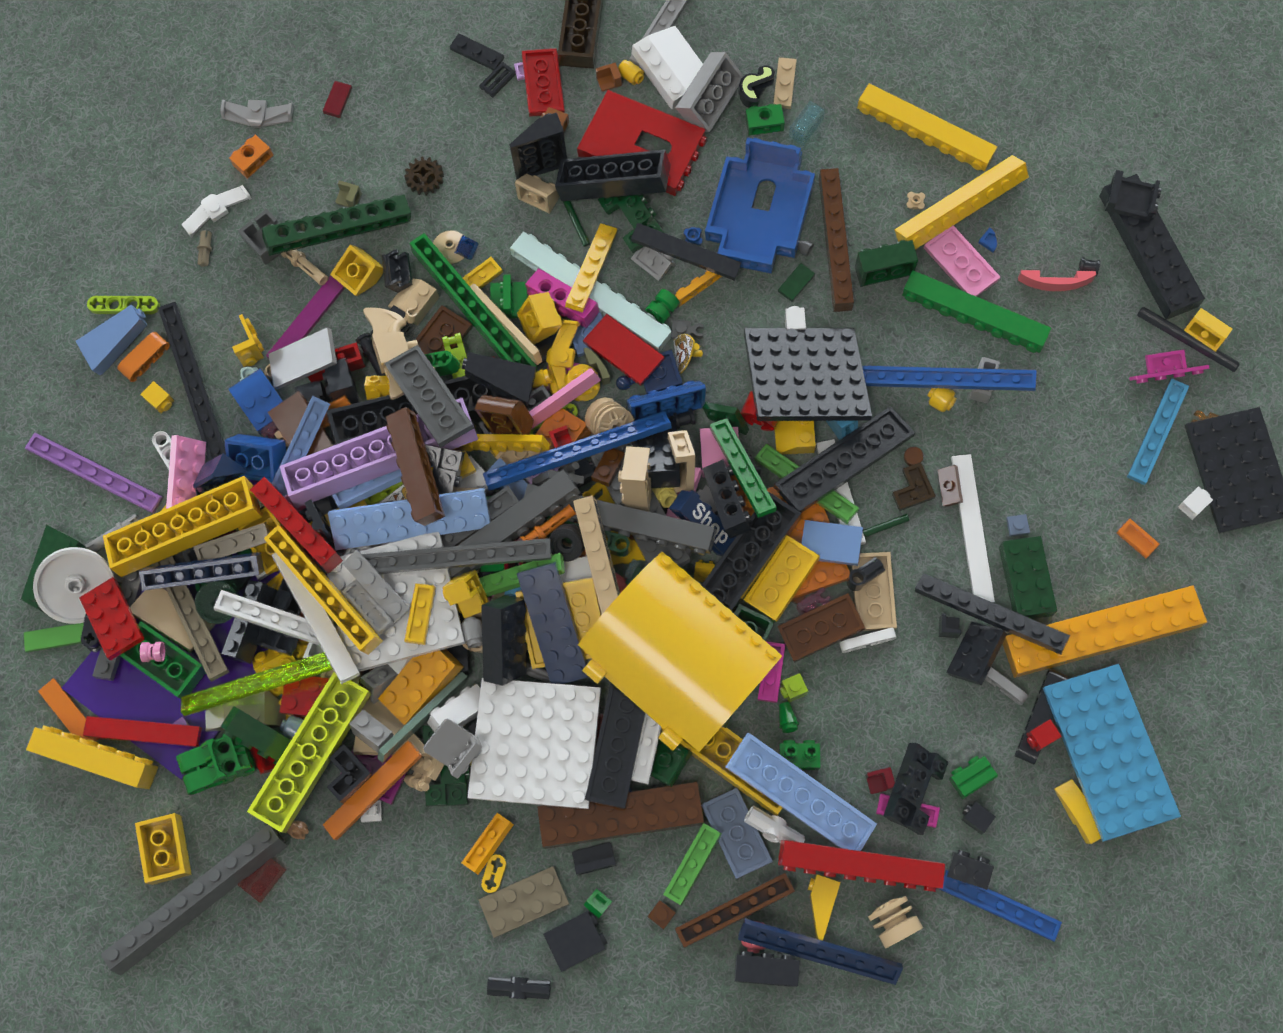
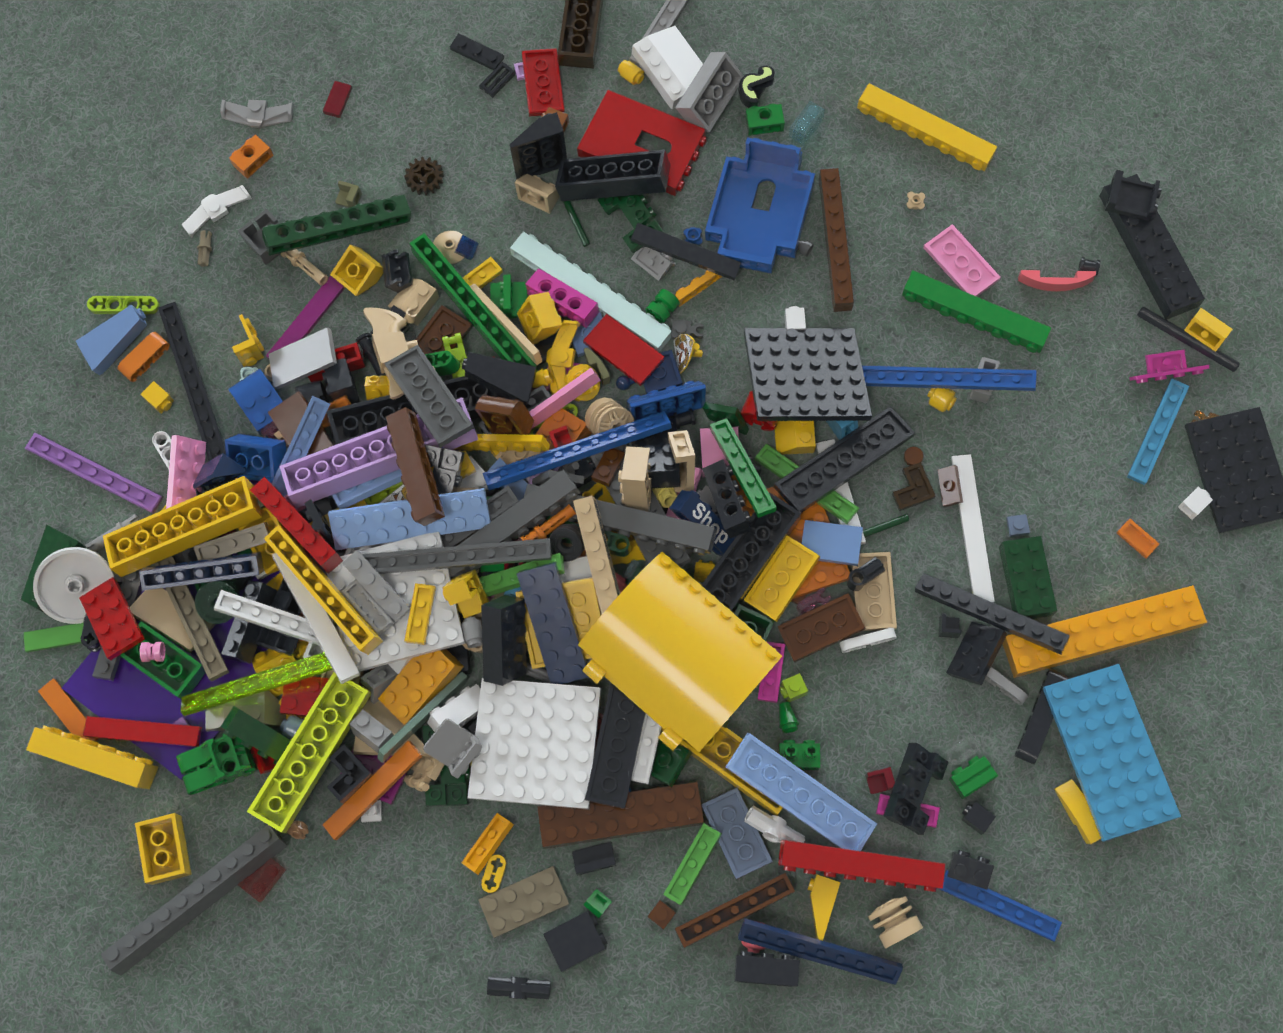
yellow plate [565,223,618,313] -> none
dark orange panel [595,62,622,92] -> none
tan plate [774,58,796,109] -> none
dark green tile [778,263,815,302] -> none
dark green brick [855,240,918,287] -> none
yellow brick [895,155,1029,250] -> none
blue tile [978,227,997,253] -> none
red brick [1026,719,1062,752] -> none

